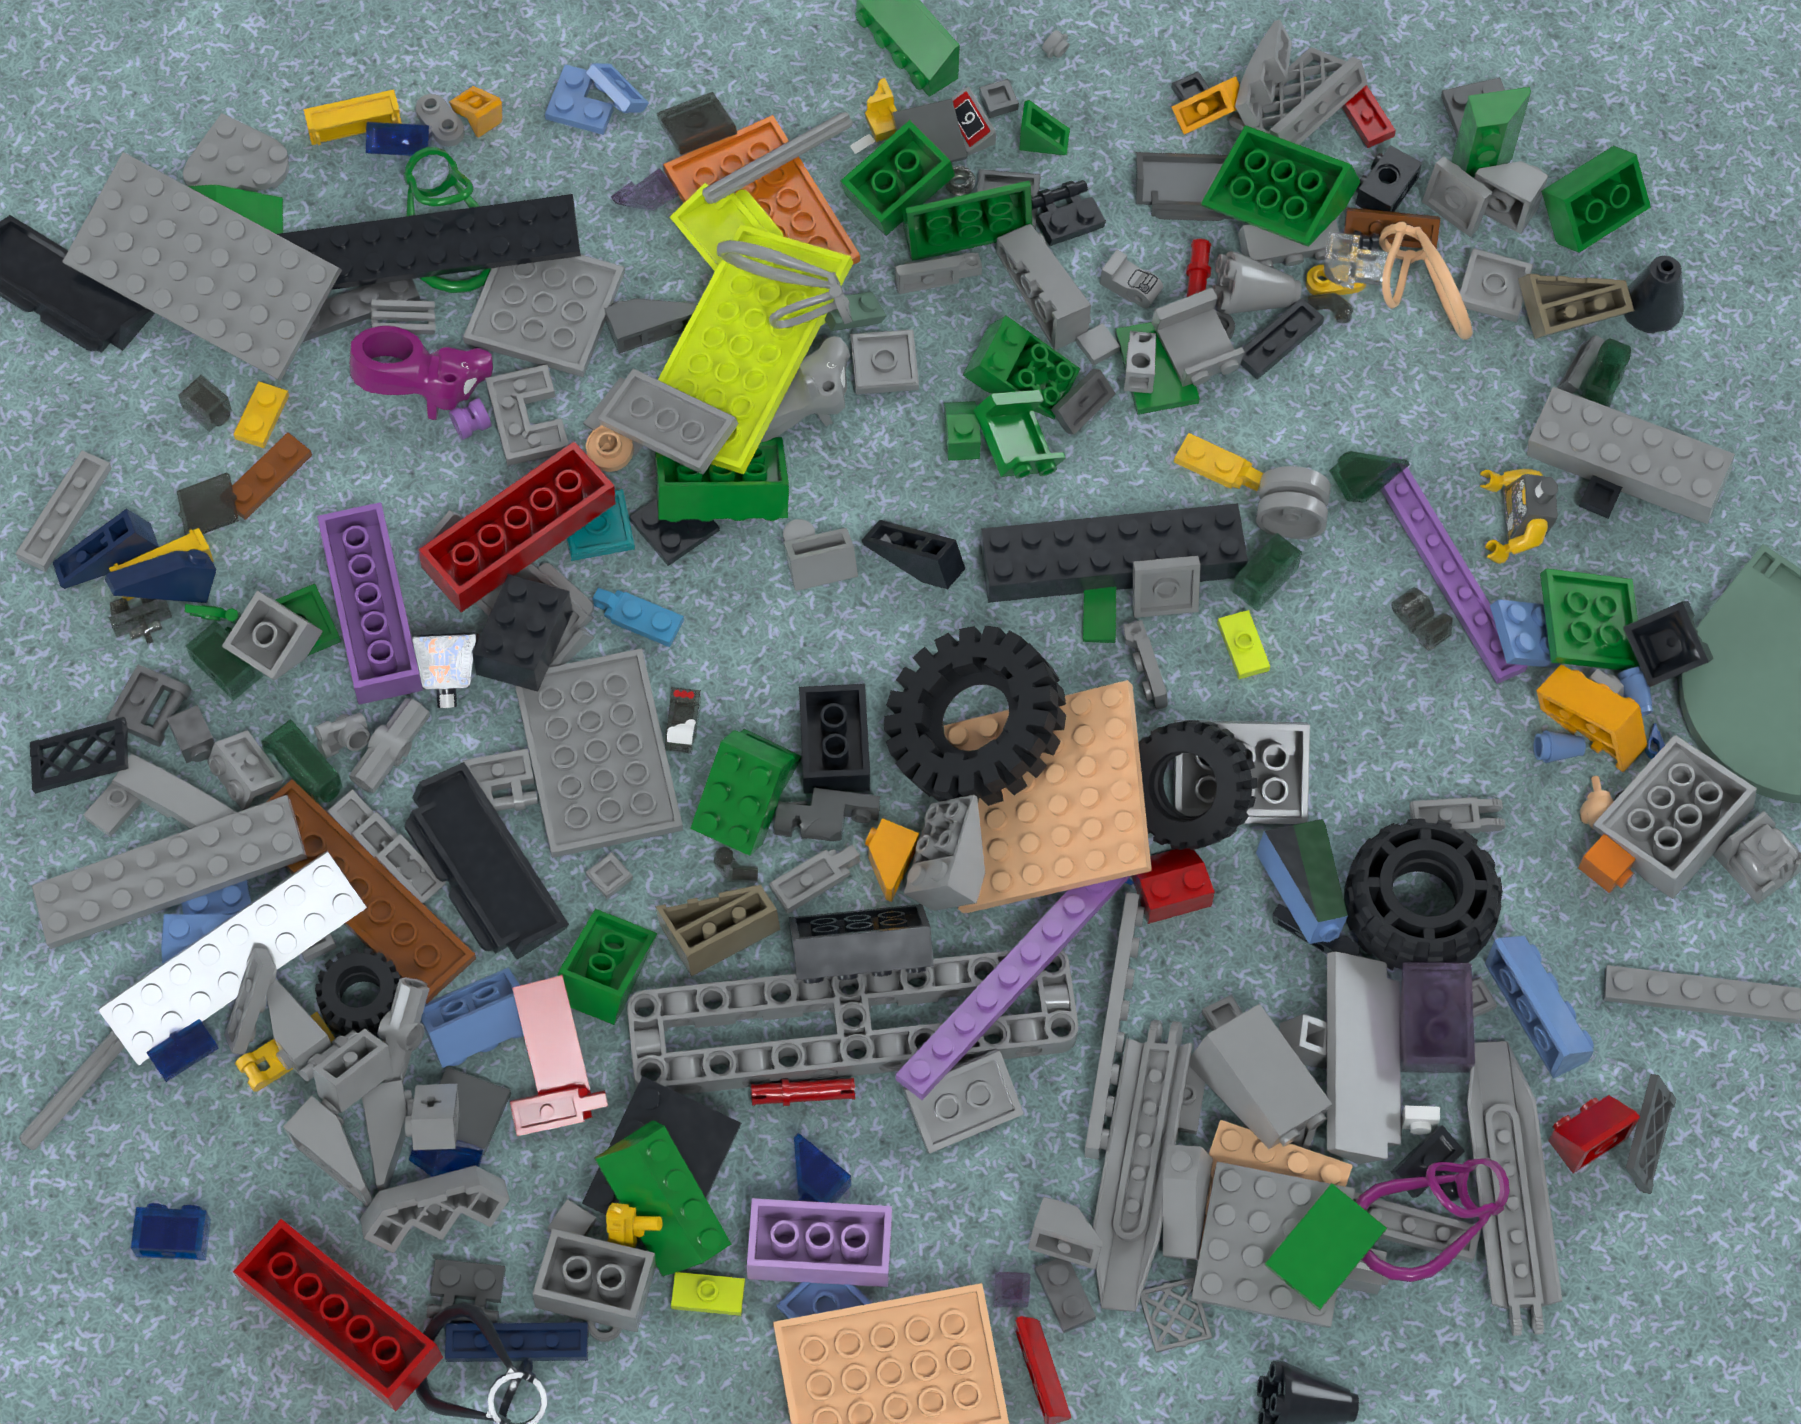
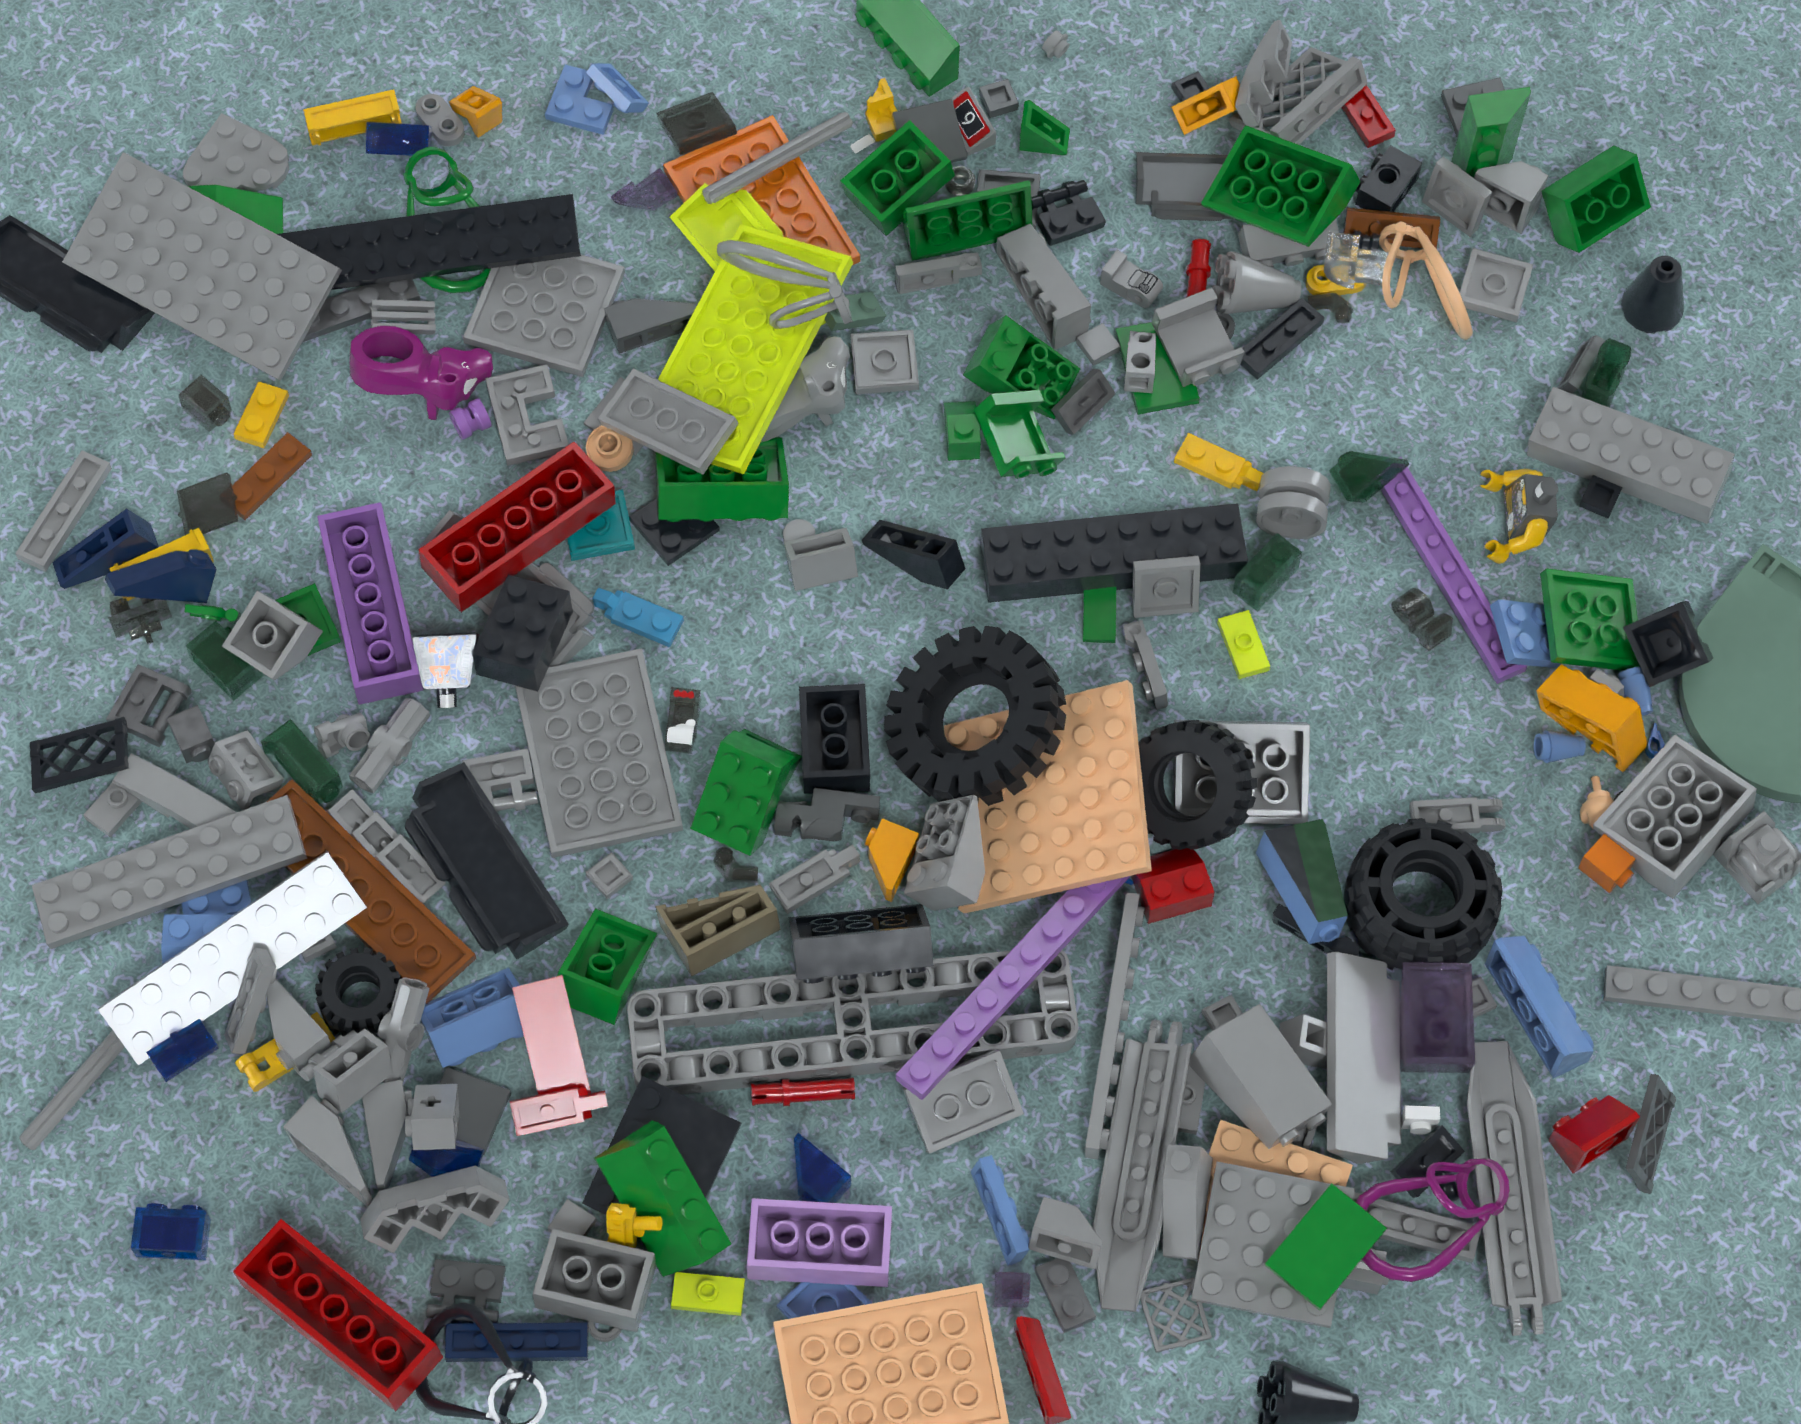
dark tan wedge [1518,274,1634,339] -> none
none -> medium blue plate [970,1155,1029,1266]

